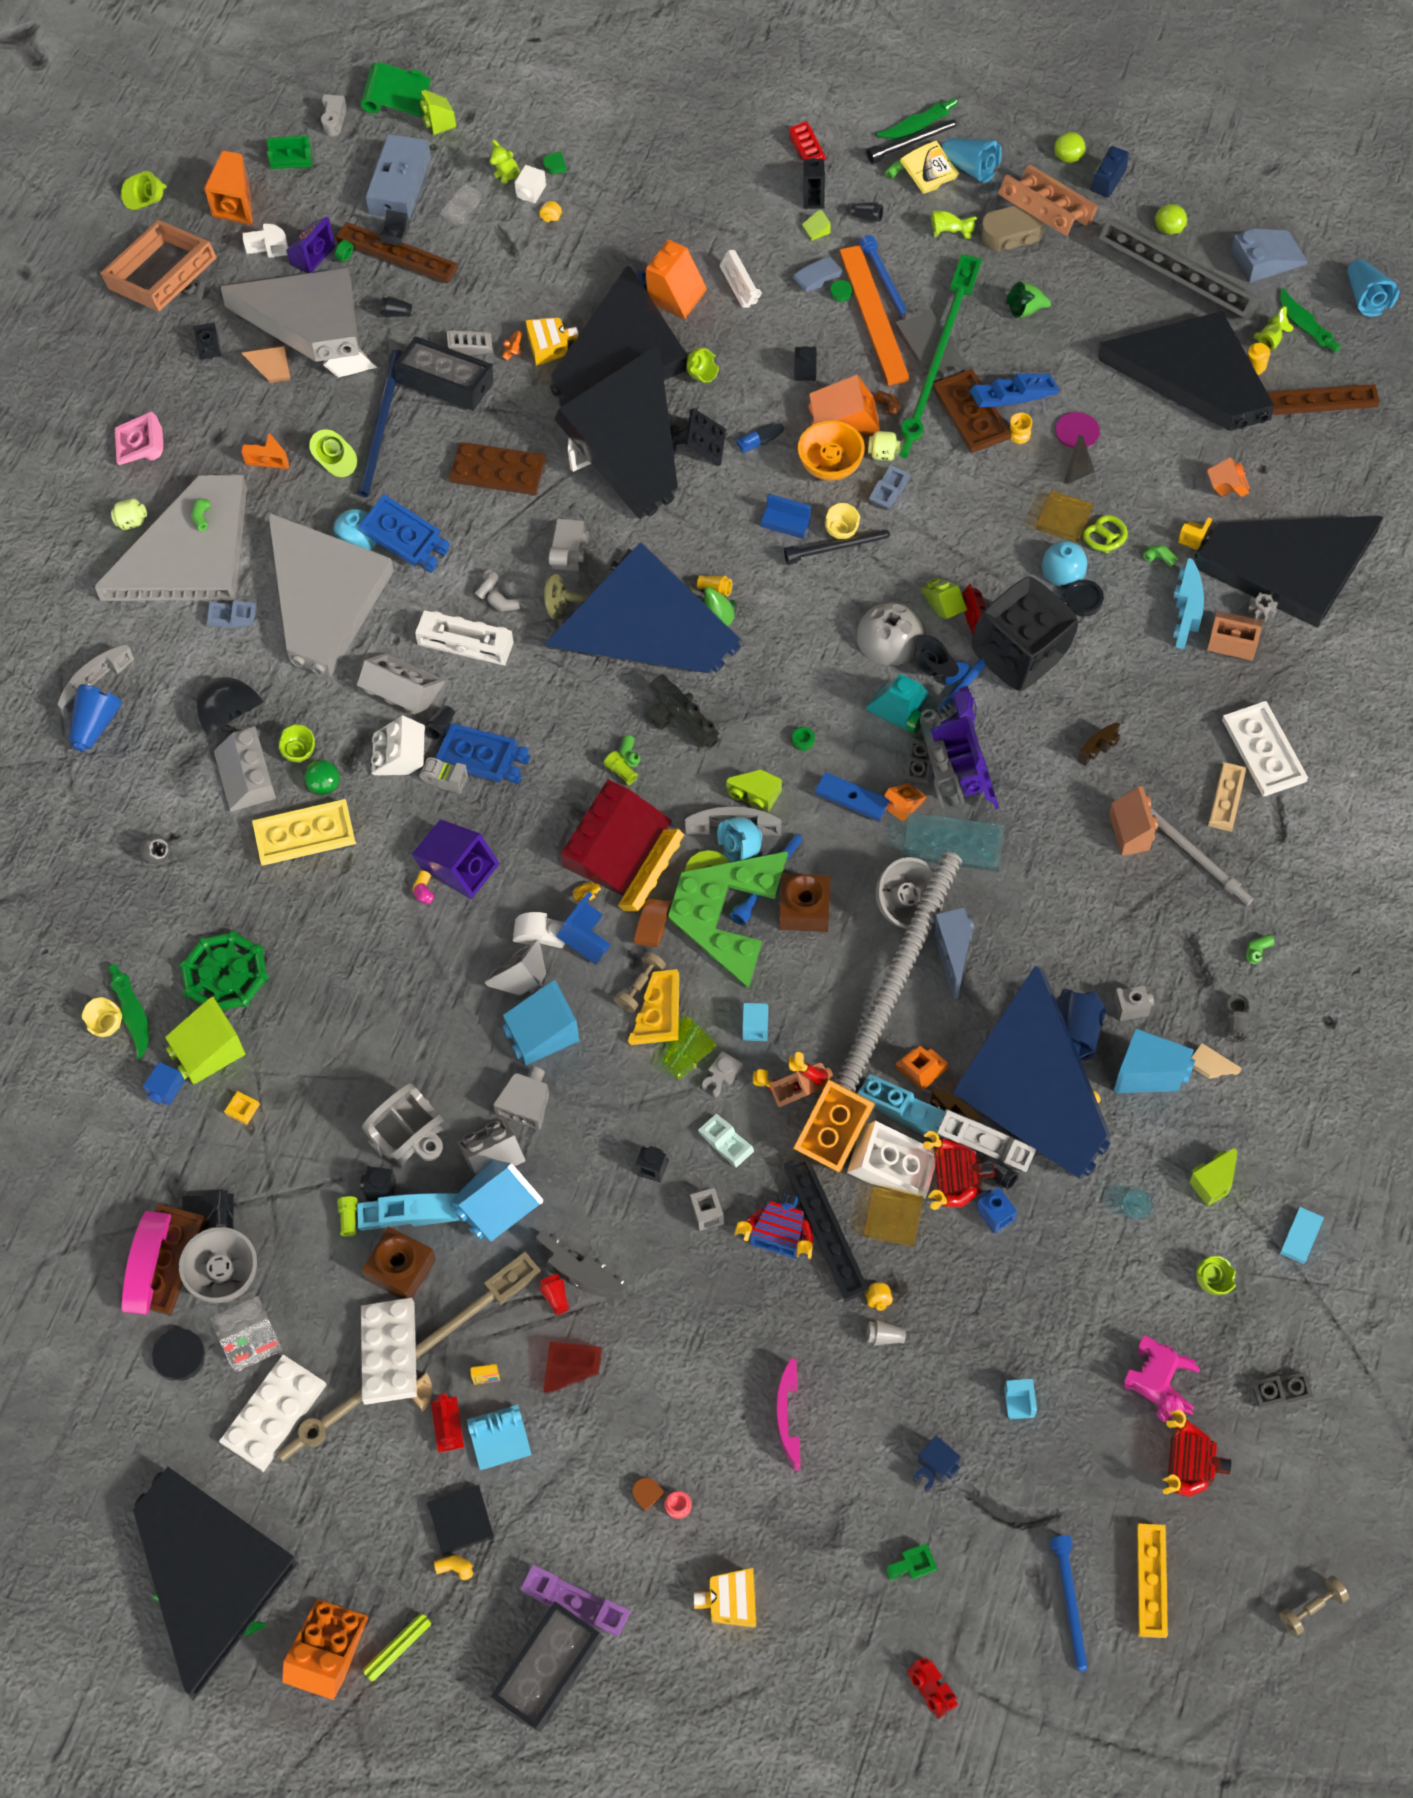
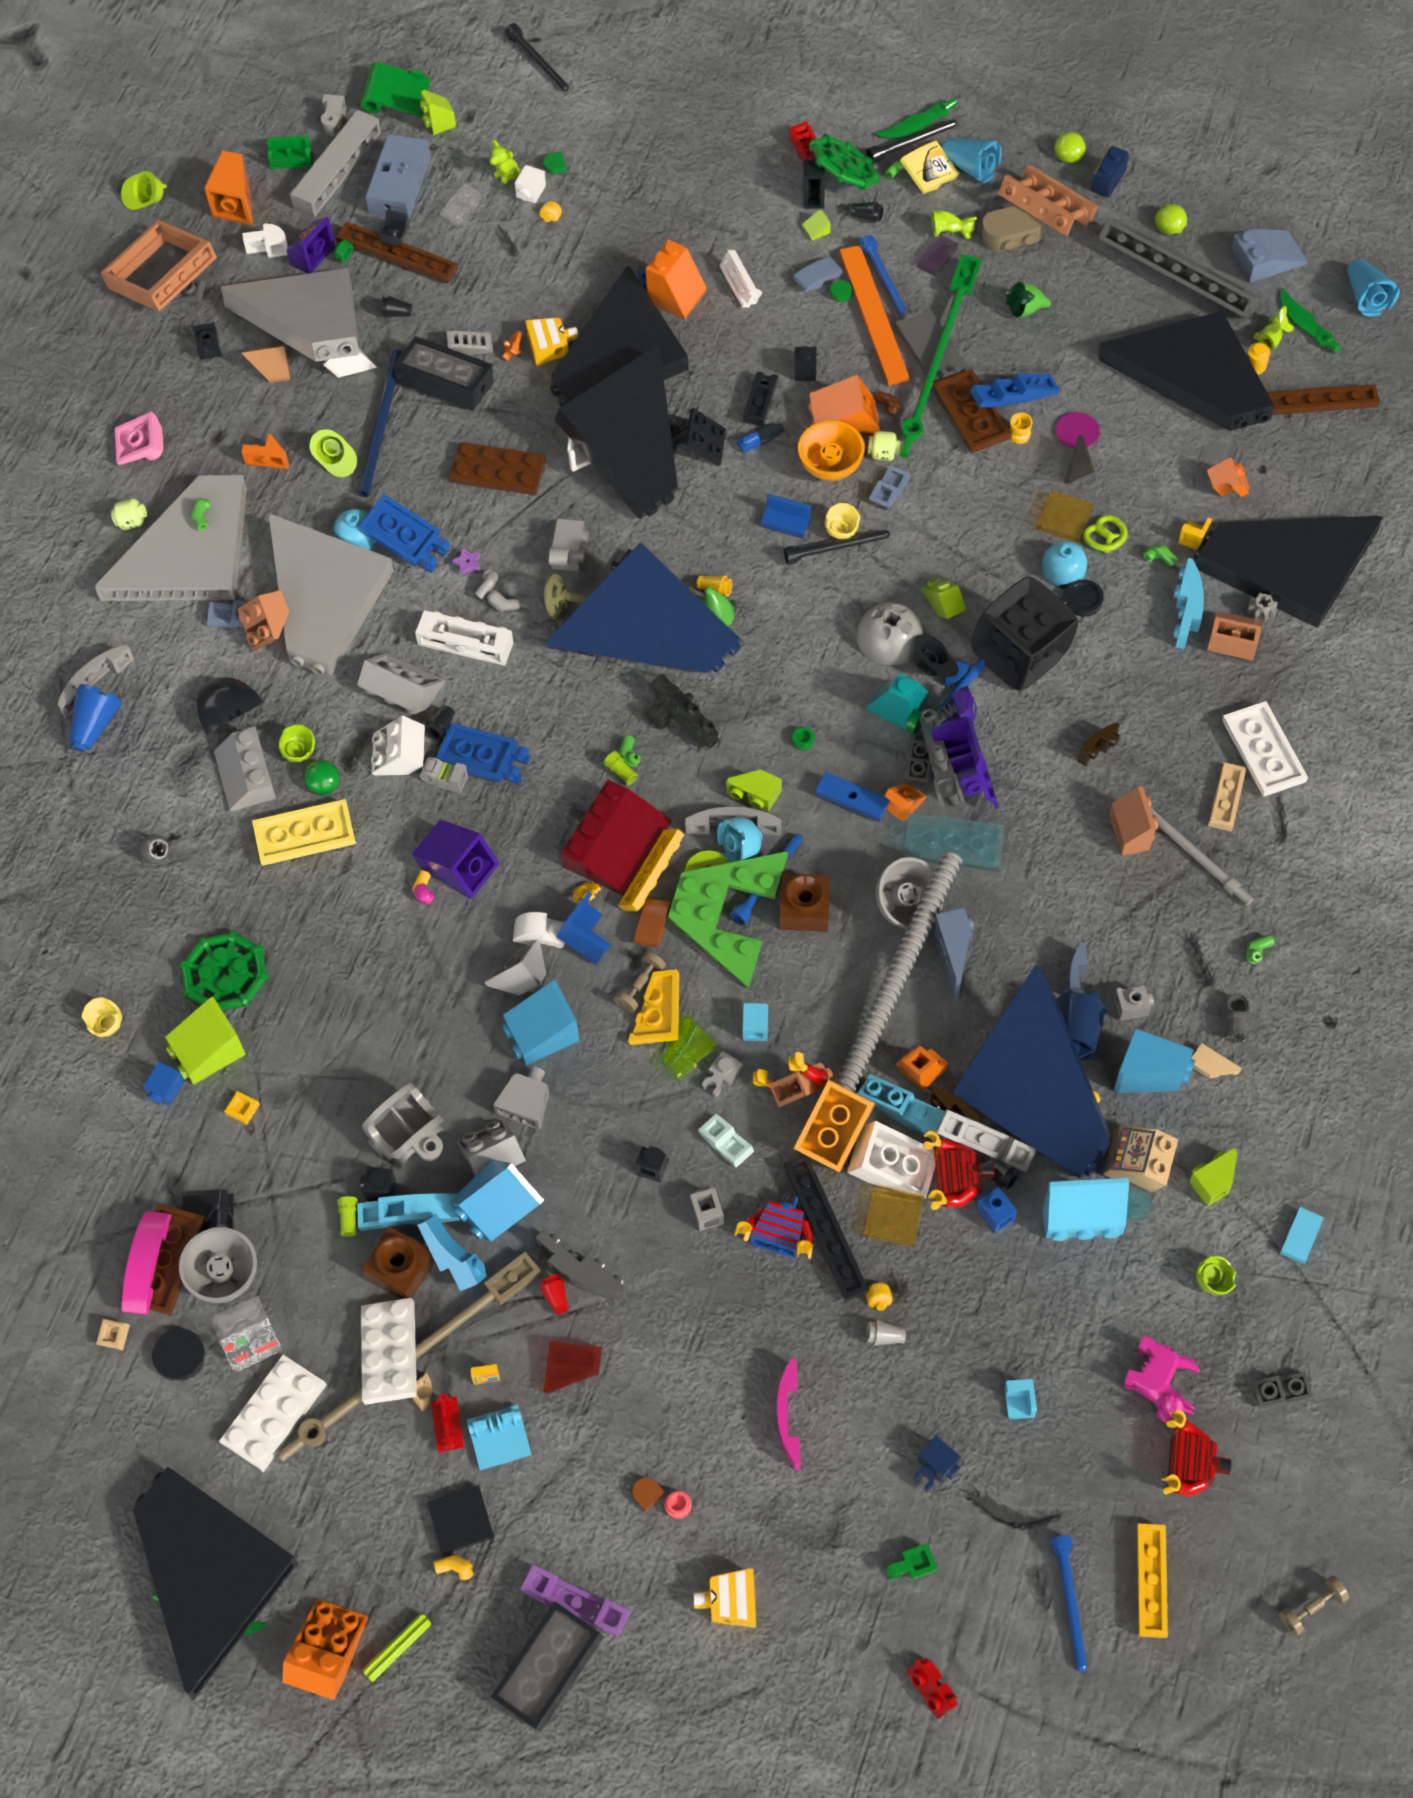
green sword [108,964,149,1060] -> none
lime hair [686,348,719,383] -> none
red hinge [962,584,986,635] -> none
none -> tan tile [96,1319,130,1350]
none -> nougat slope [237,590,289,652]
none -> light grey brick [290,110,381,218]
none -> dark azure slope [418,1214,487,1291]
none -> medium lavender plate [452,549,481,574]
none -> black piece [504,23,569,92]
none -> black plate [743,371,779,426]
none -> green plate [809,134,880,190]
none -> clear purple tile [917,235,958,276]
none -> medium azure slope [1042,1178,1129,1241]
none -> sand blue slope [1068,943,1088,993]
none -> tan piece [1103,1125,1178,1192]

